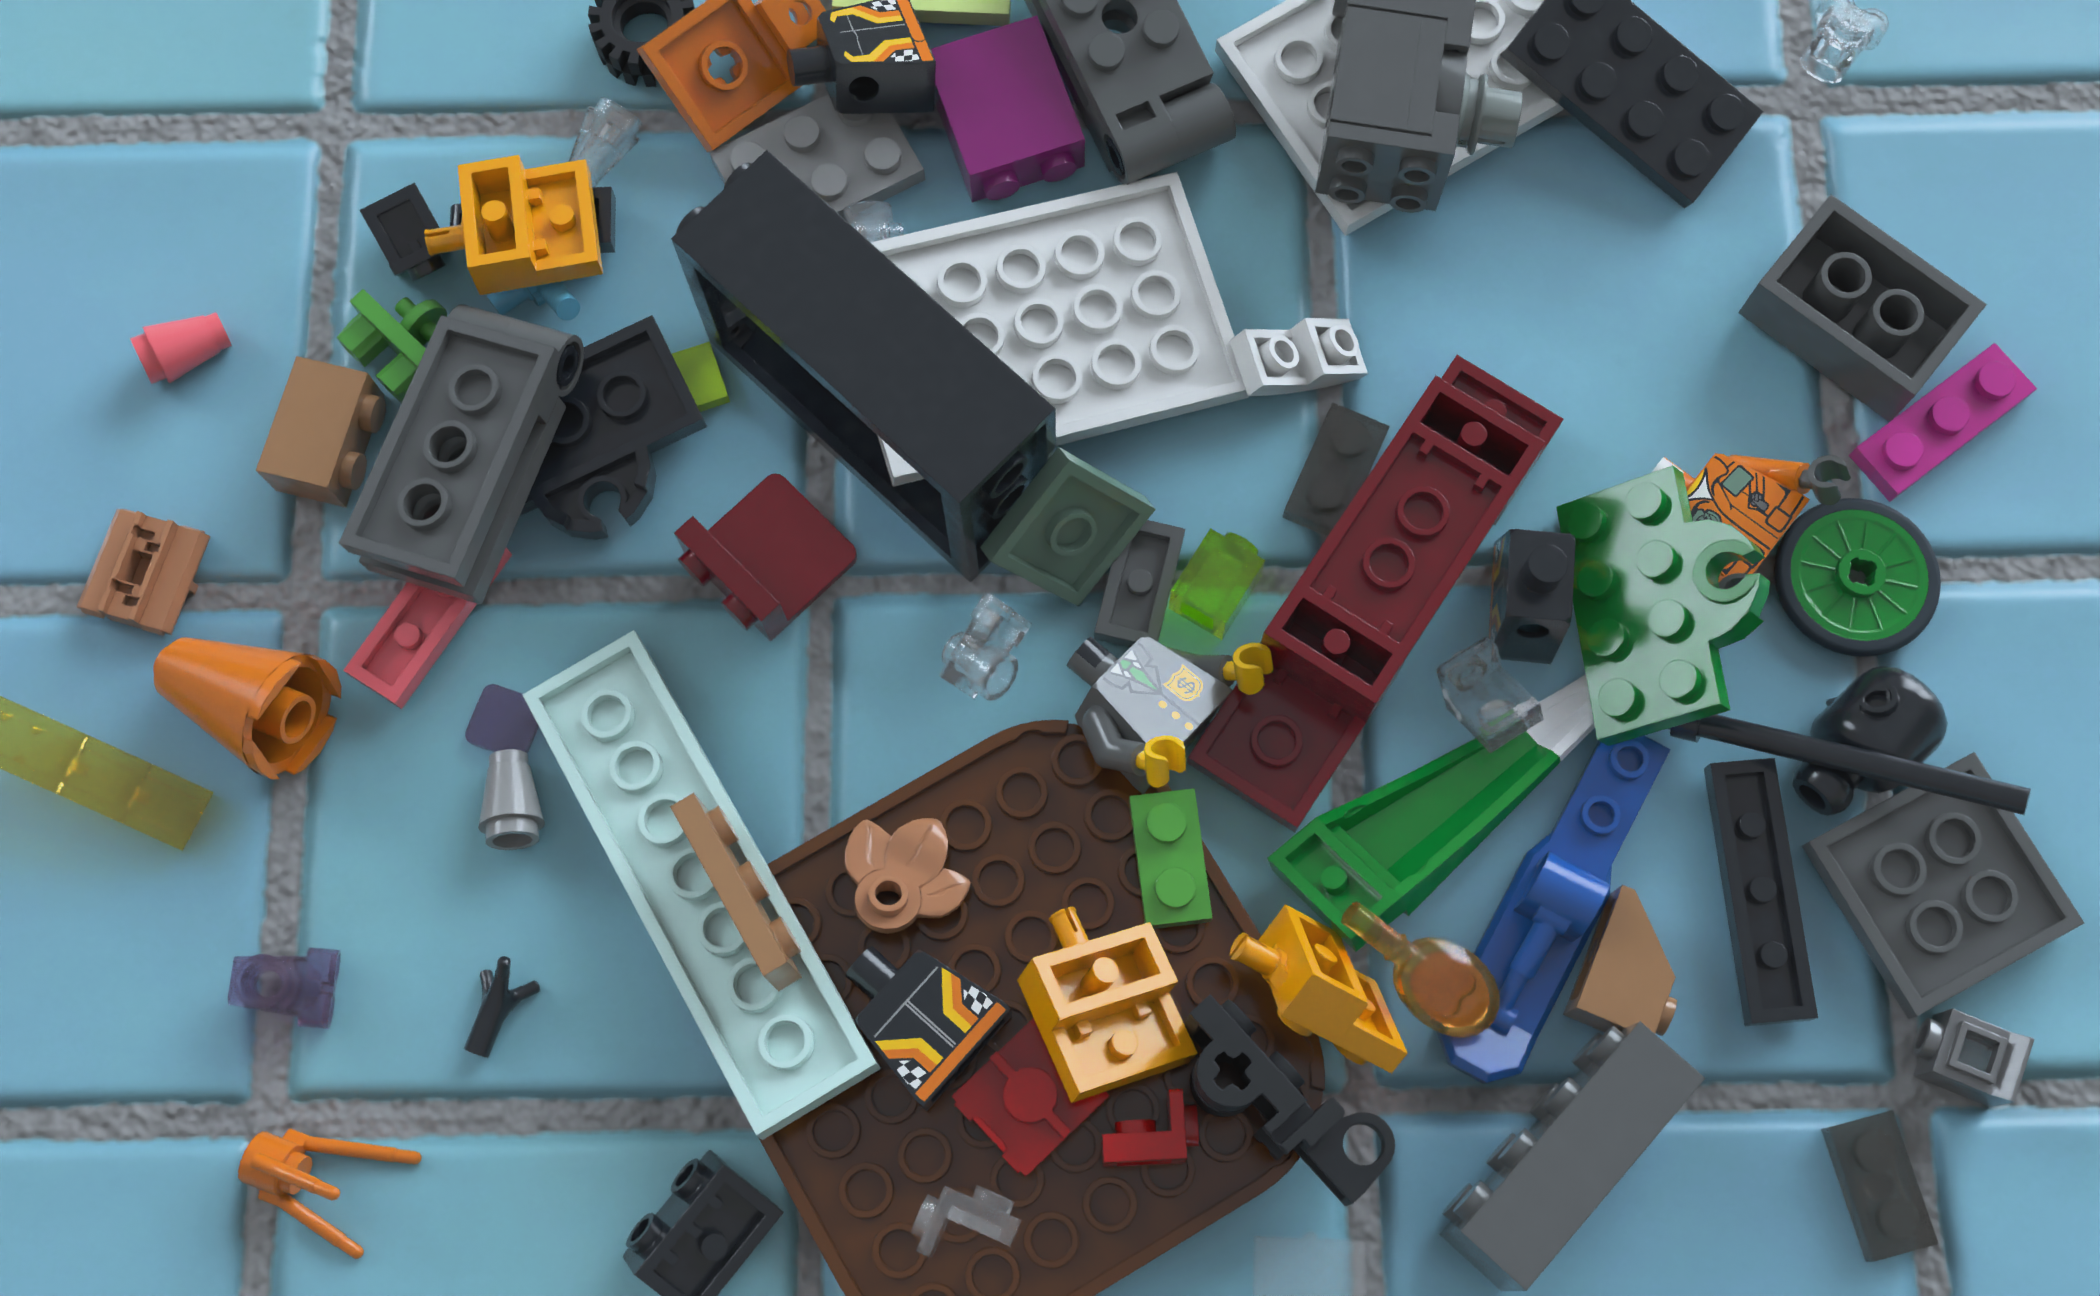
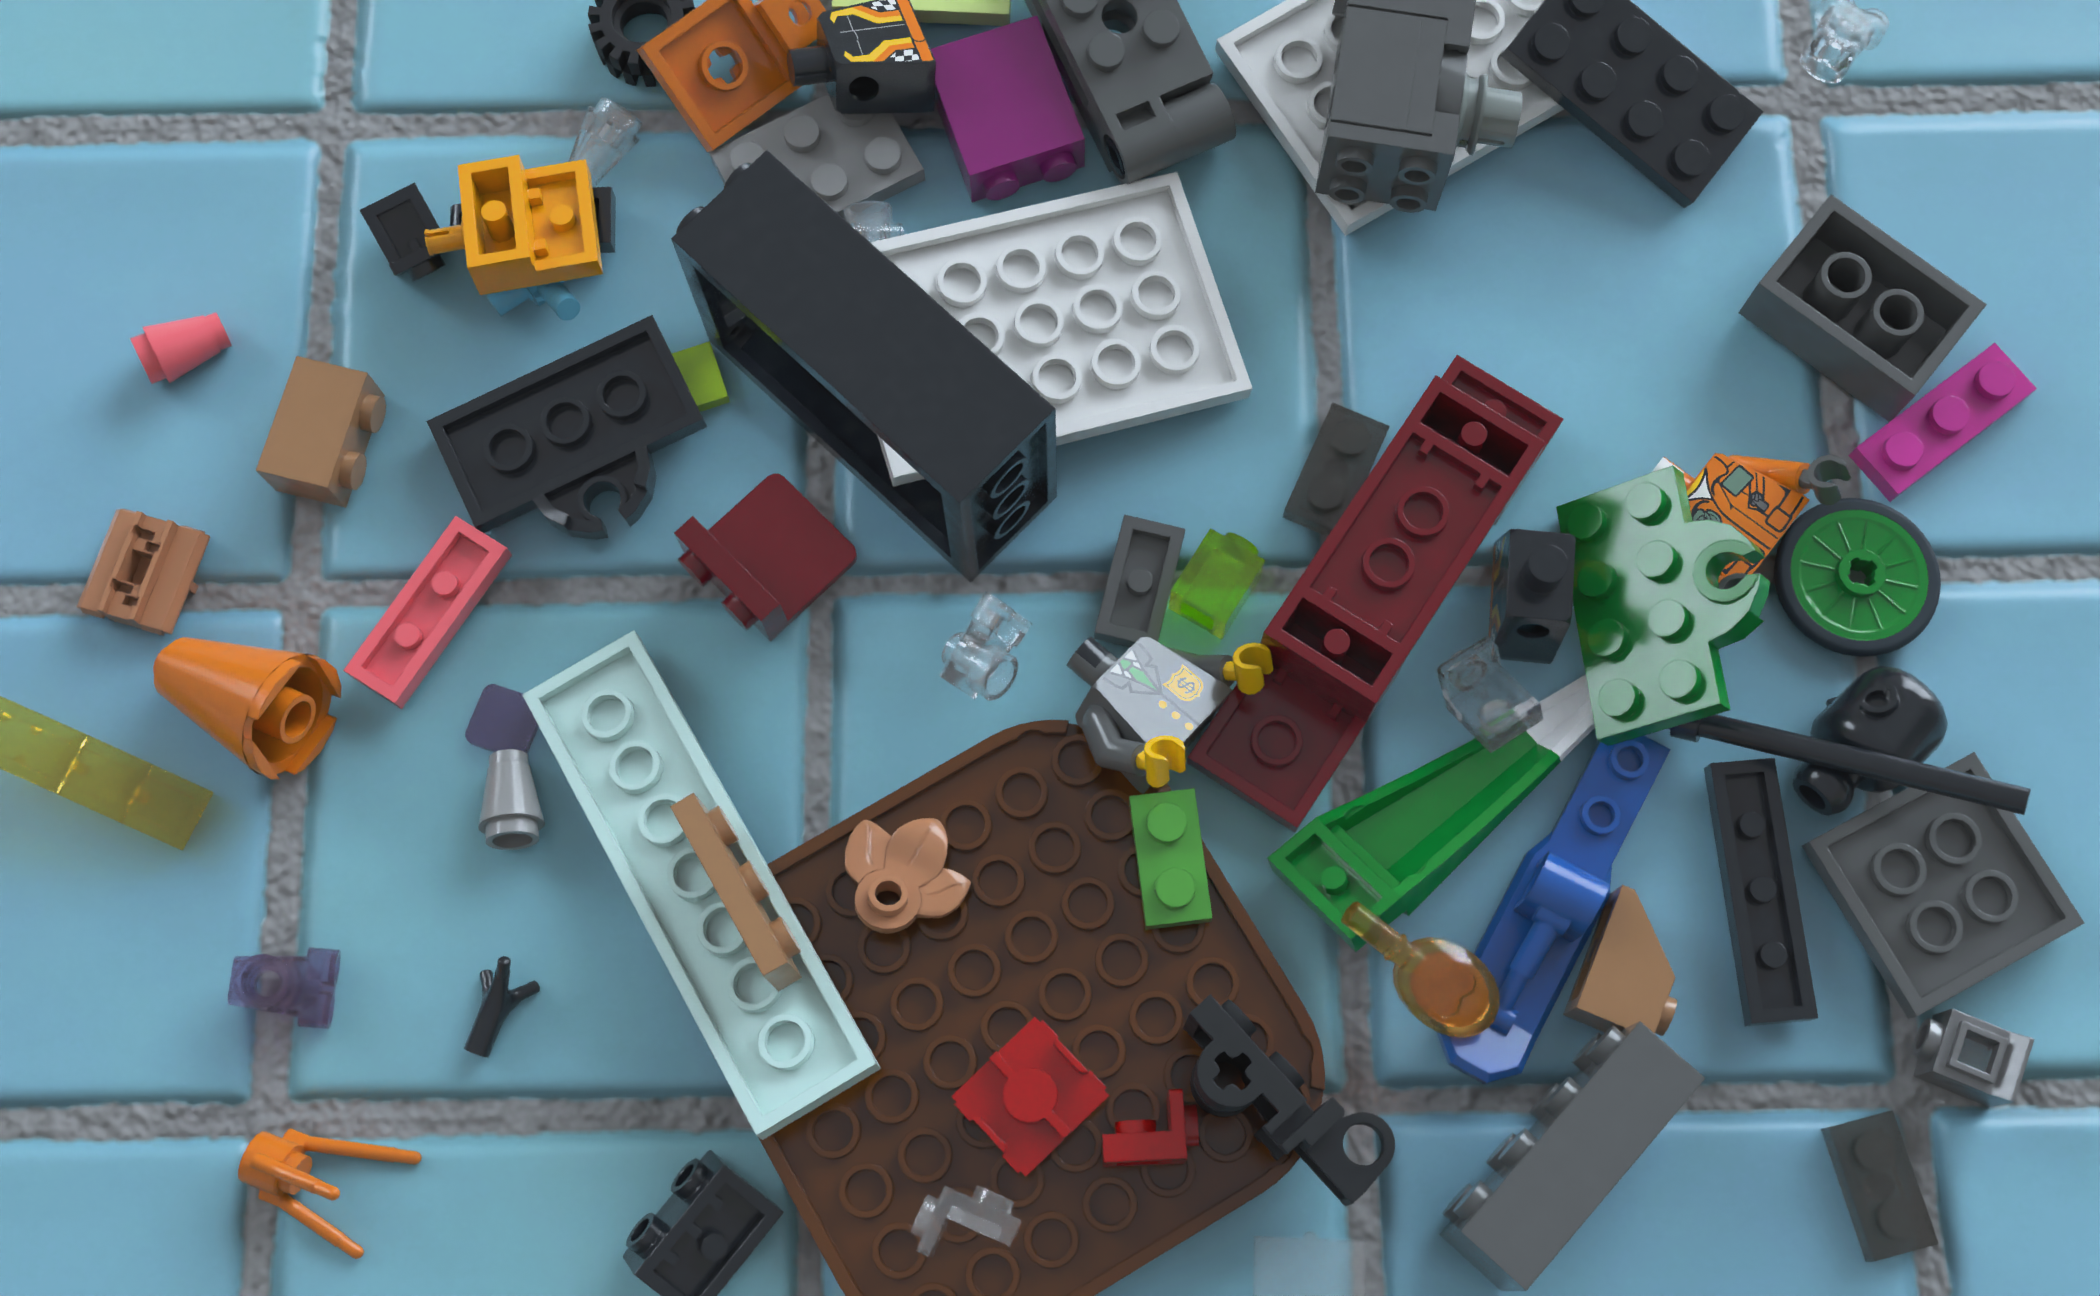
bright green hips [336,289,447,403] -> none
dark grey hinge [339,304,584,605] -> none
torso [845,946,1012,1111] -> none
sand green plate [980,447,1156,606] -> none
light orange plate [1017,907,1198,1103] -> none
white slope [1230,318,1368,396] -> none
light orange plate [1230,904,1408,1074] -> none

